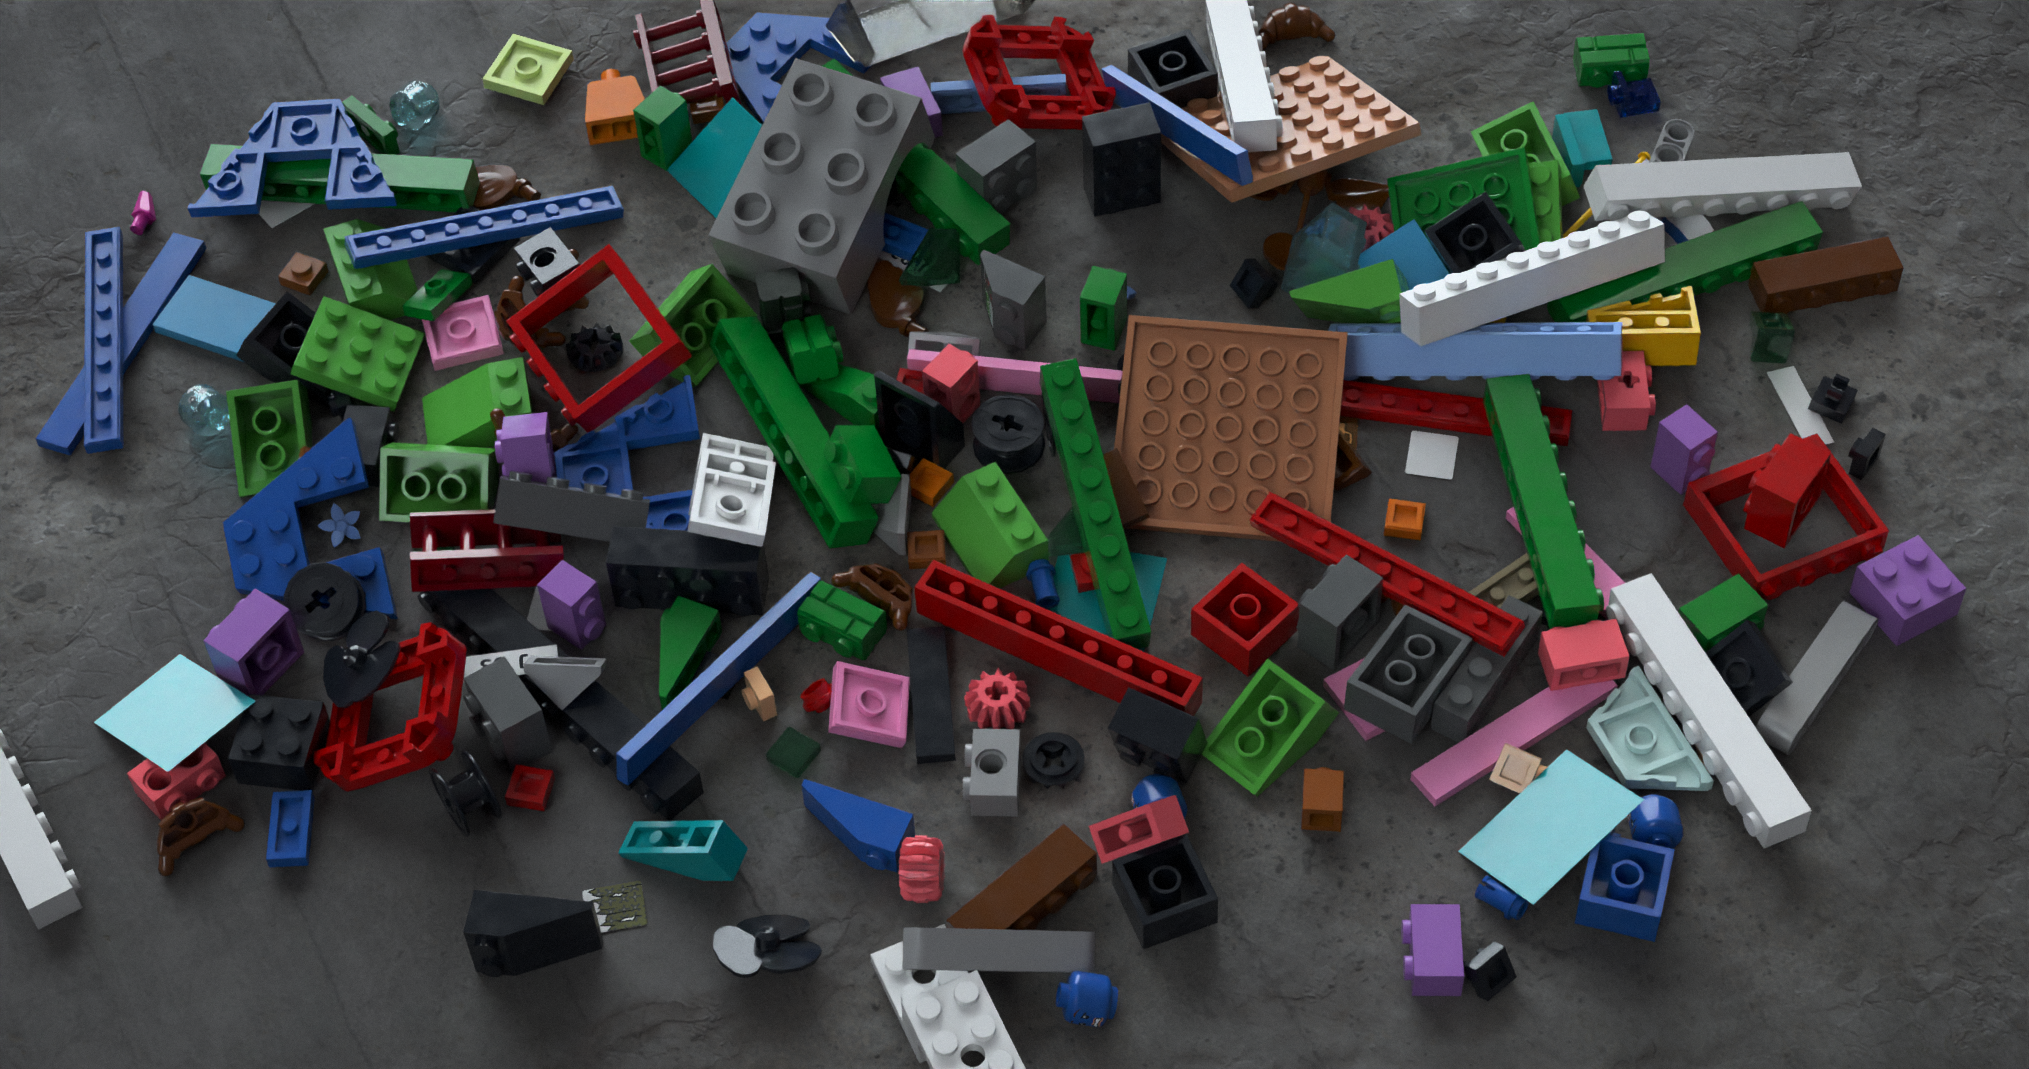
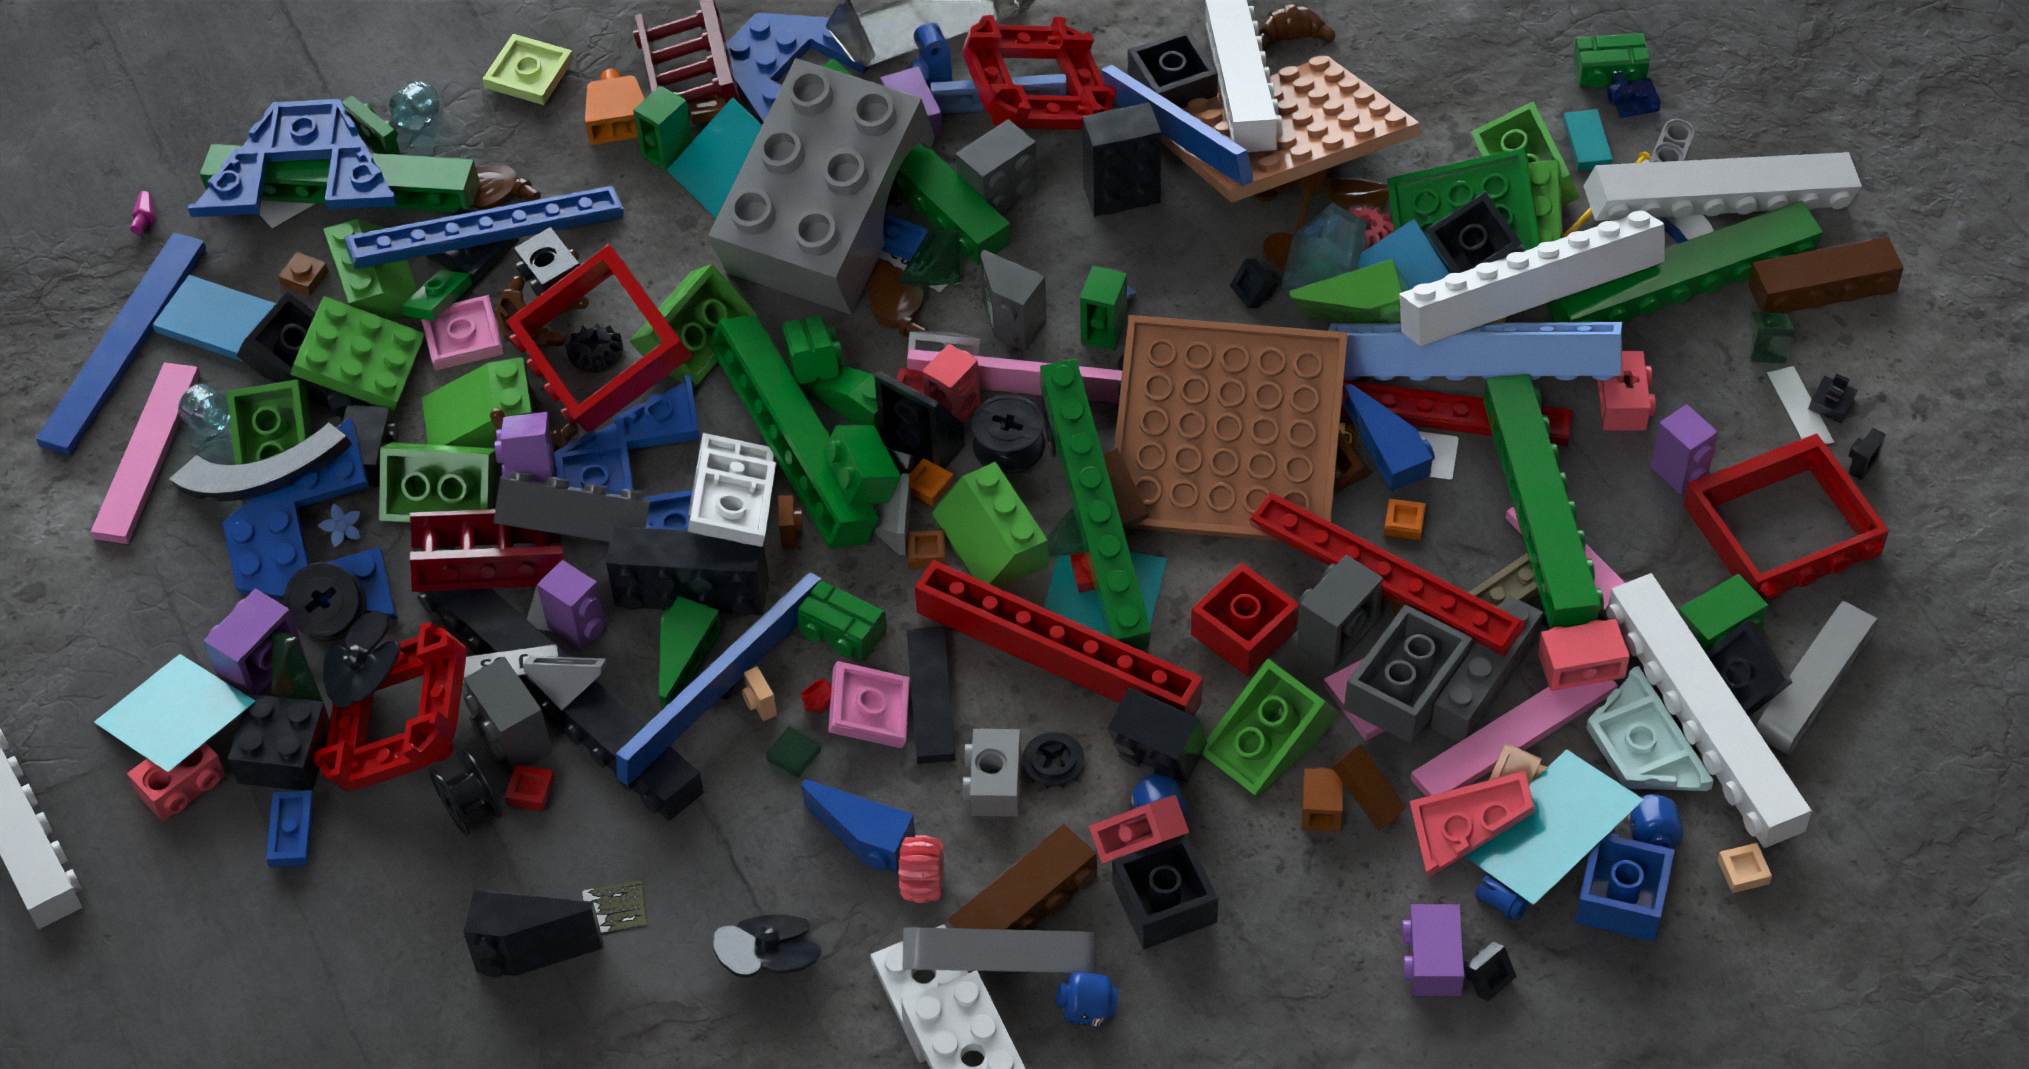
blue tile [84,227,123,454] -> none
reddish brown piece [157,797,245,876] -> none
teal slope [618,820,748,881] -> none
pearl dark grey brick [755,267,812,342] -> none
reddish brown piece [831,563,913,631] -> none
coral gear [964,667,1030,729] -> none
blue pin [1026,559,1060,609] -> none
teal tile [1552,113,1585,187] -> none
yellow wedge [1586,286,1701,366] -> none
red brick [1743,433,1831,549] -> none
medium lavender brick [1850,535,1966,646] -> none
none -> bright pink tile [91,362,200,544]
none -> tile [169,423,352,501]
none -> clear green slope [272,631,323,702]
none -> dark orange plate [778,495,803,548]
none -> blue leg [910,22,952,88]
none -> reddish brown tile [1331,744,1406,831]
none -> blue slope [1342,384,1435,492]
none -> coral wing [1410,771,1536,877]
none -> light nougat plate [1717,843,1772,893]

